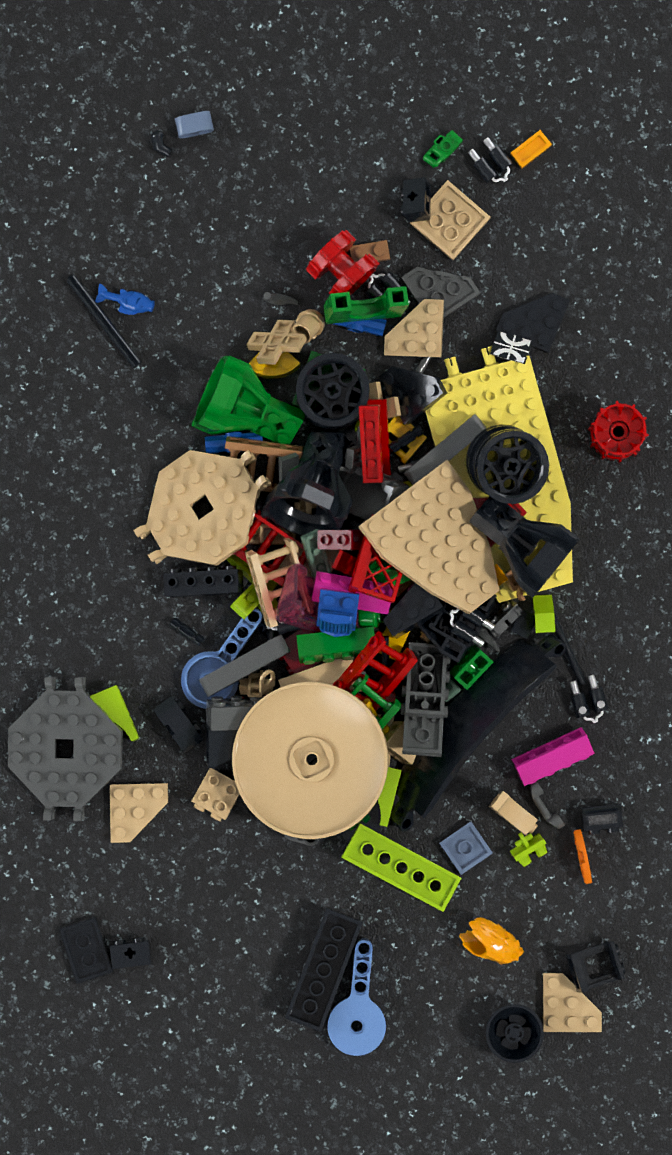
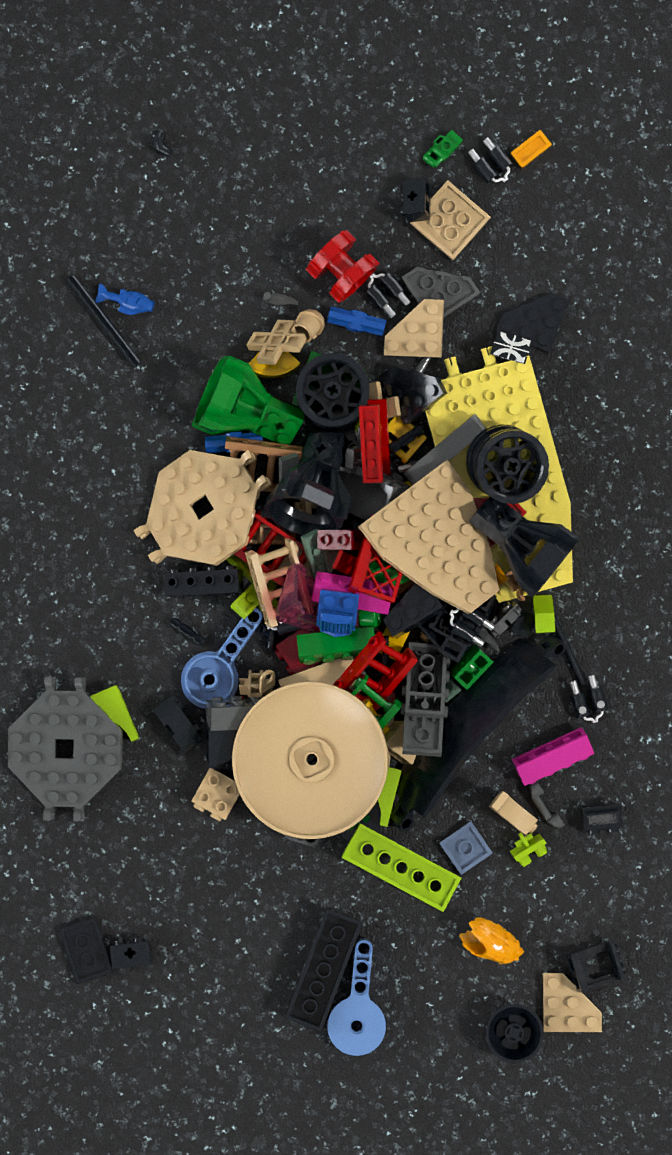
tan plate [110,783,168,843] -> none
sand blue beam [175,111,214,138] -> none
dark grey beam [199,634,291,697] -> none
green arch [323,286,409,324] -> none
medium nougat plate [350,240,390,262] -> none
orange tile [574,829,592,884] -> none
red piece [588,401,649,463] -> none

